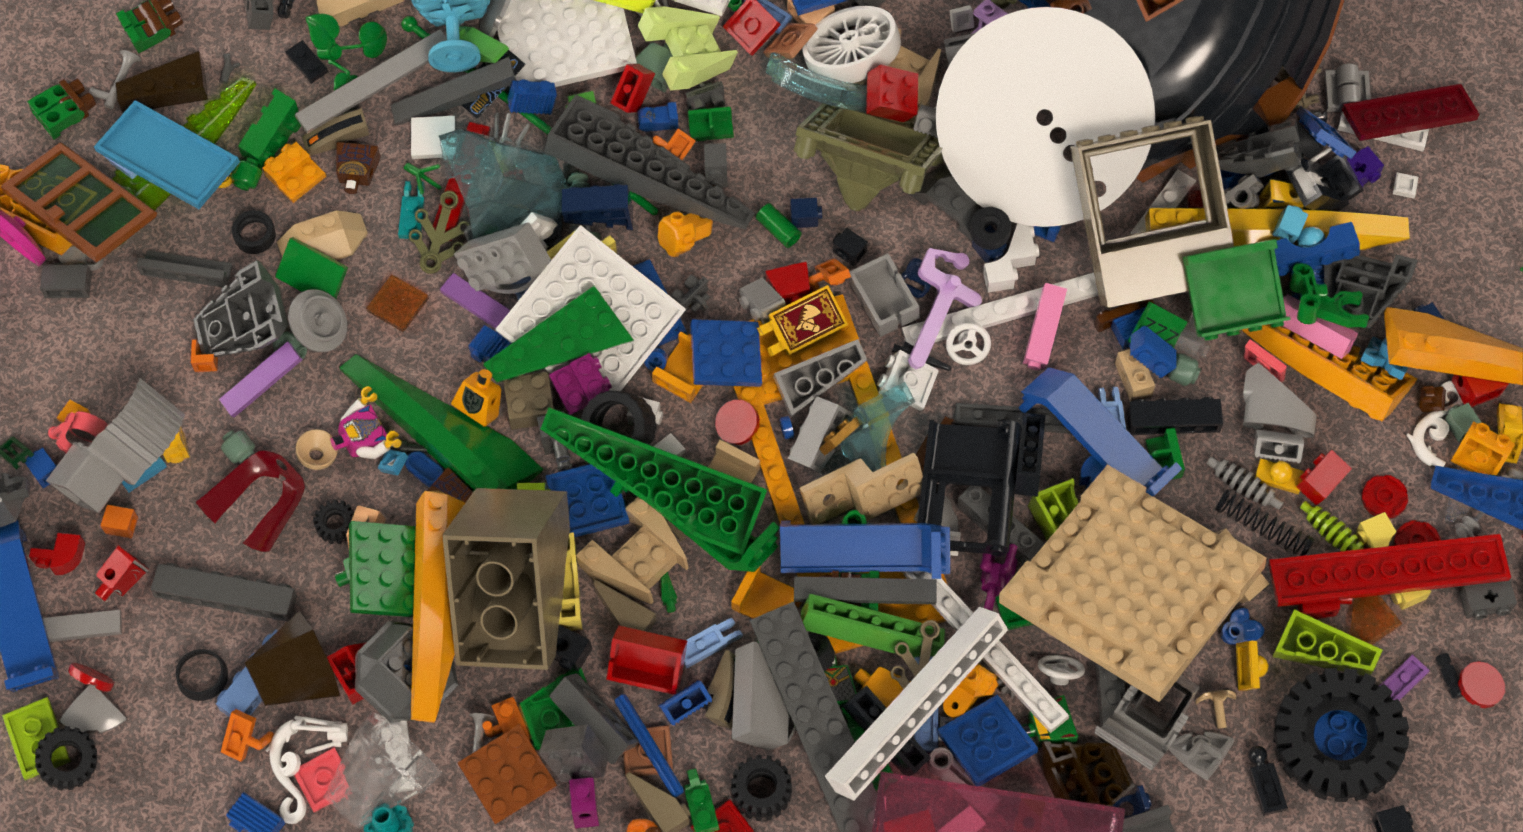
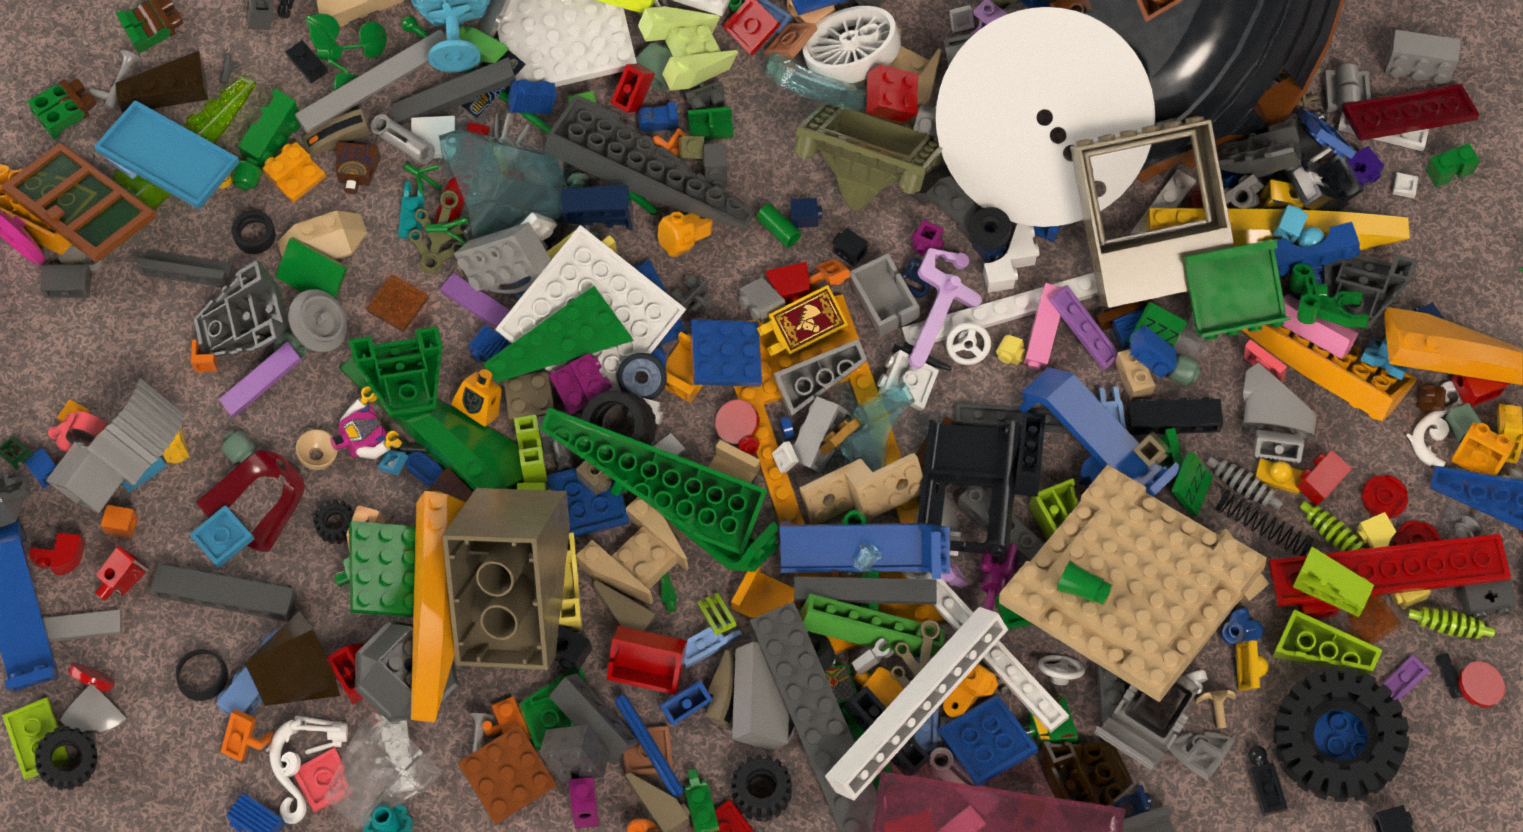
none -> dark azure plate [189,505,255,569]
none -> green wedge [348,326,443,417]
none -> light grey piece [371,114,435,165]
none -> green plant [426,217,468,244]
none -> lime arch [514,414,548,483]
none -> dark tan brick [576,461,613,496]
none -> wheel [617,353,667,400]
none -> olive brick [678,136,704,161]
none -> lime tile [697,592,737,636]
none -> red plate [738,435,760,456]
none -> white tile [772,441,799,473]
none -> clear light blue brick [852,542,884,572]
none -> light grey bar [852,638,894,675]
none -> magenta brick [911,220,945,256]
none -> lavender plate [941,561,969,588]
none -> light yellow plate [996,335,1026,365]
none -> medium lavender tile [1049,285,1118,370]
none -> green plant [1057,560,1113,605]
none -> dark tan brick [1133,432,1169,467]
none -> green tile [1171,452,1213,516]
none -> white tile [1184,670,1208,694]
none -> lime wedge [1293,547,1374,617]
none -> light grey piece [1385,30,1461,84]
none -> lime piece [1407,607,1495,639]
none -> green brick [1425,143,1480,187]

